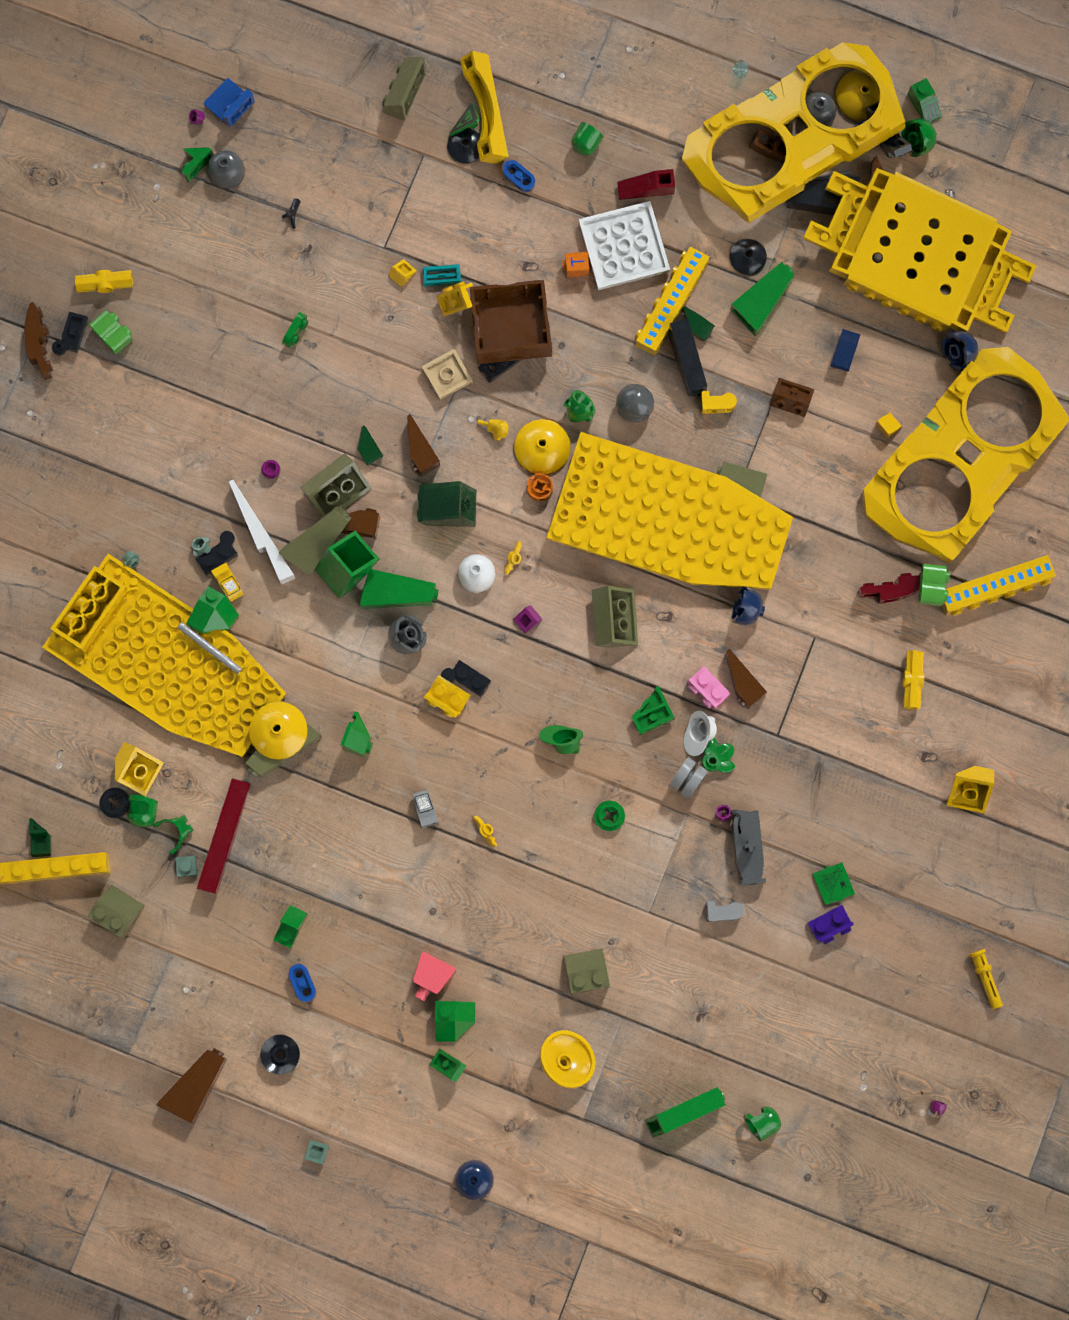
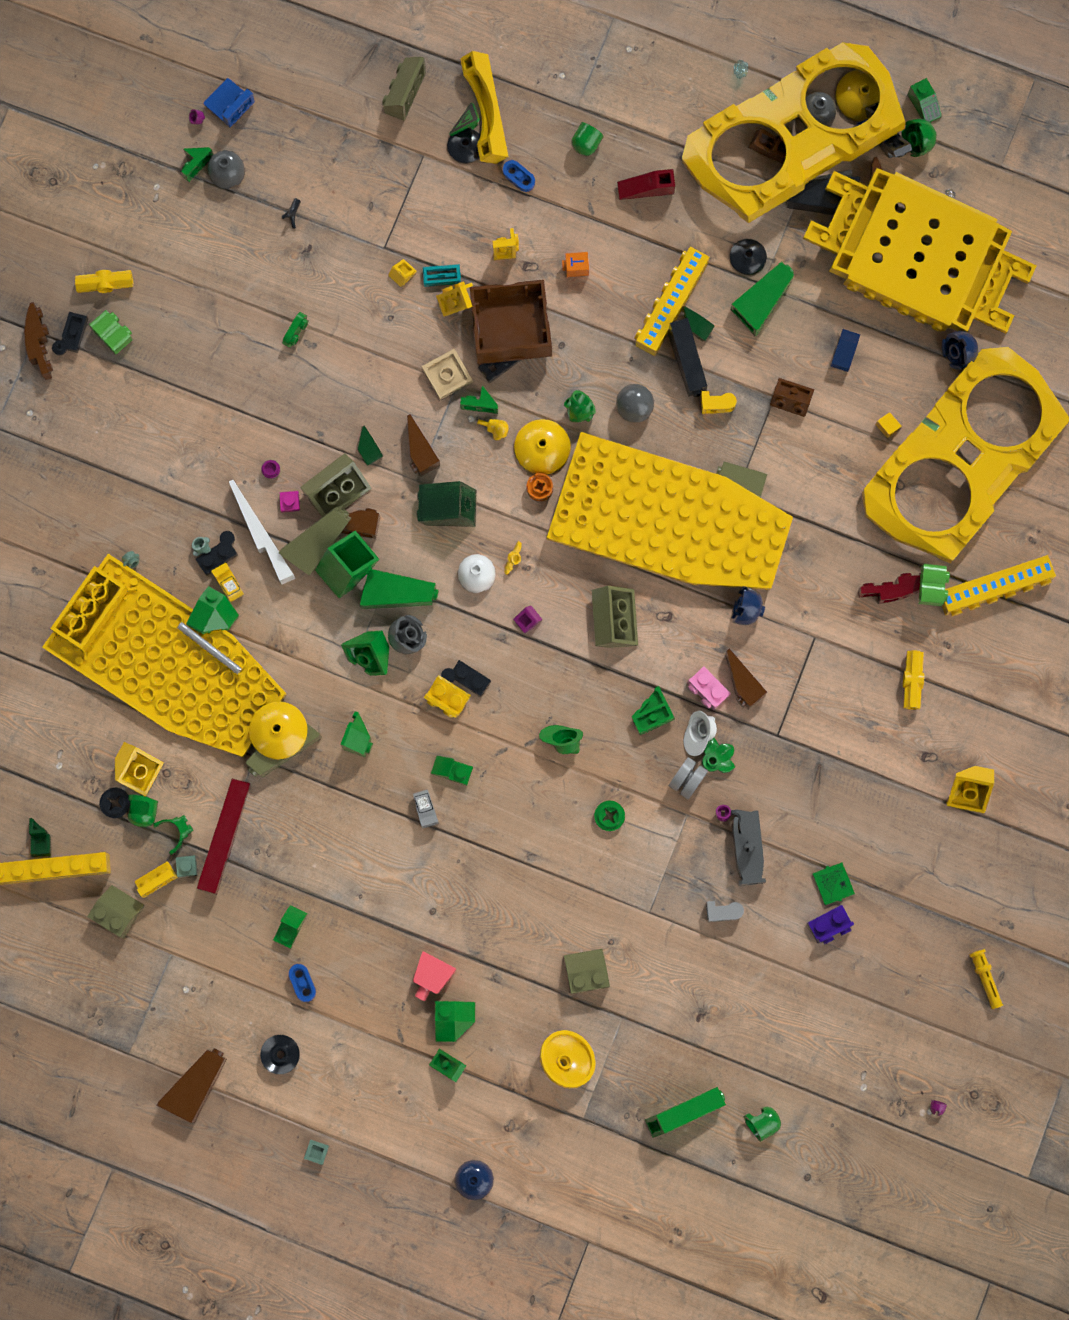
yellow piece [472,815,497,847] -> none
white plate [579,201,670,290] -> none
none -> yellow bracket [135,862,178,898]
none -> dark pink plate [280,491,300,512]
none -> green slope [341,630,390,676]
none -> green slope [431,756,473,786]
none -> green slope [460,386,498,414]
none -> yellow bracket [492,228,519,261]

